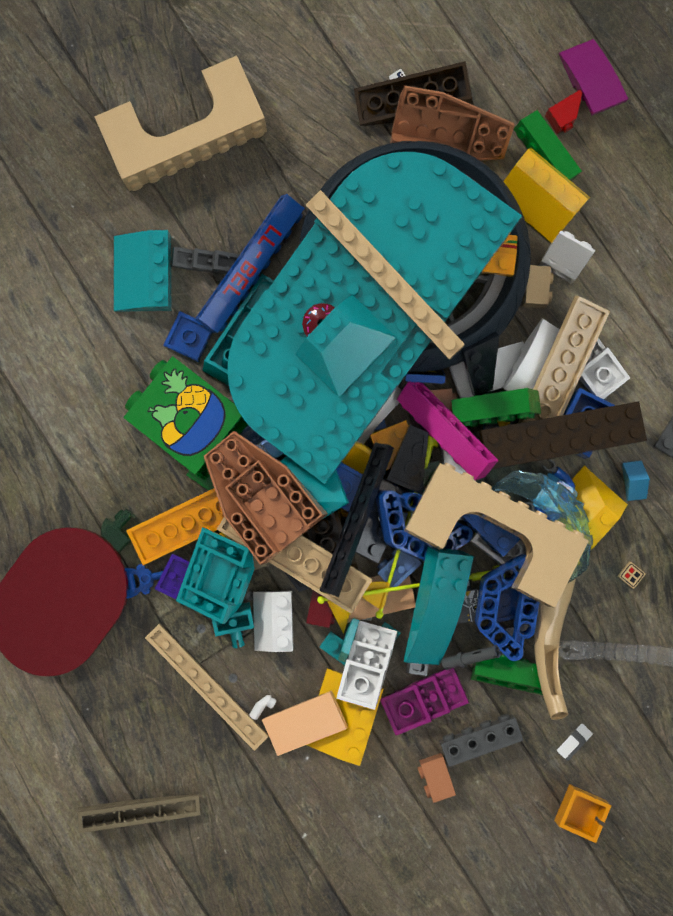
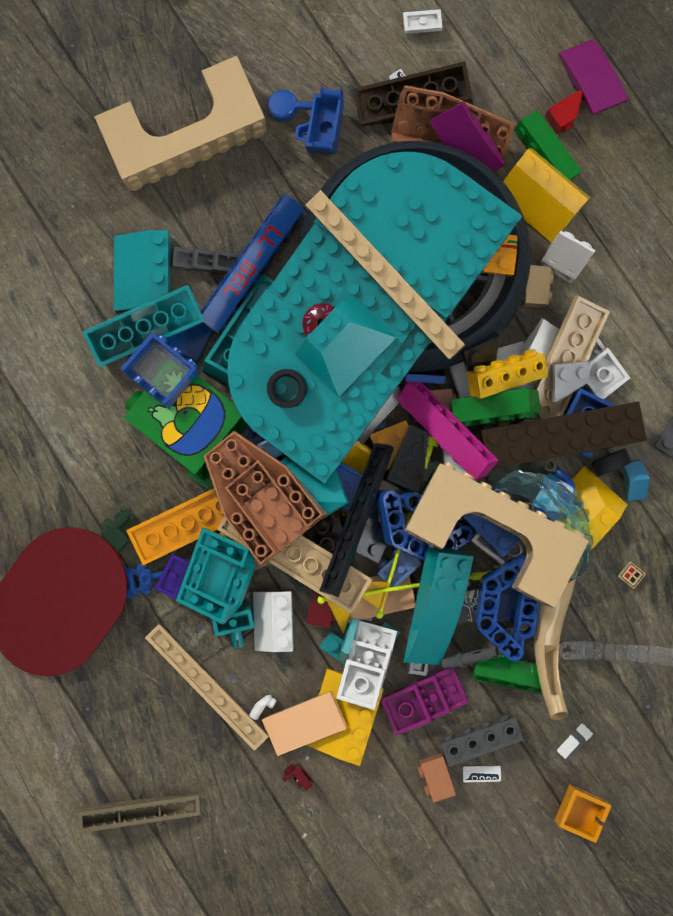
none -> teal slope [82,284,205,368]
none -> window [120,333,200,410]
none -> blue piece [266,87,344,154]
none -> black tyre [267,369,307,408]
none -> dark red bracket [282,763,313,791]
none -> white plate [403,9,442,34]
none -> magenta slope [430,101,506,171]
none -> white sticker [463,766,501,782]
none -> yellow brick [467,349,548,399]
none -> light grey wing [551,361,591,402]
none -> black tyre [591,449,632,477]

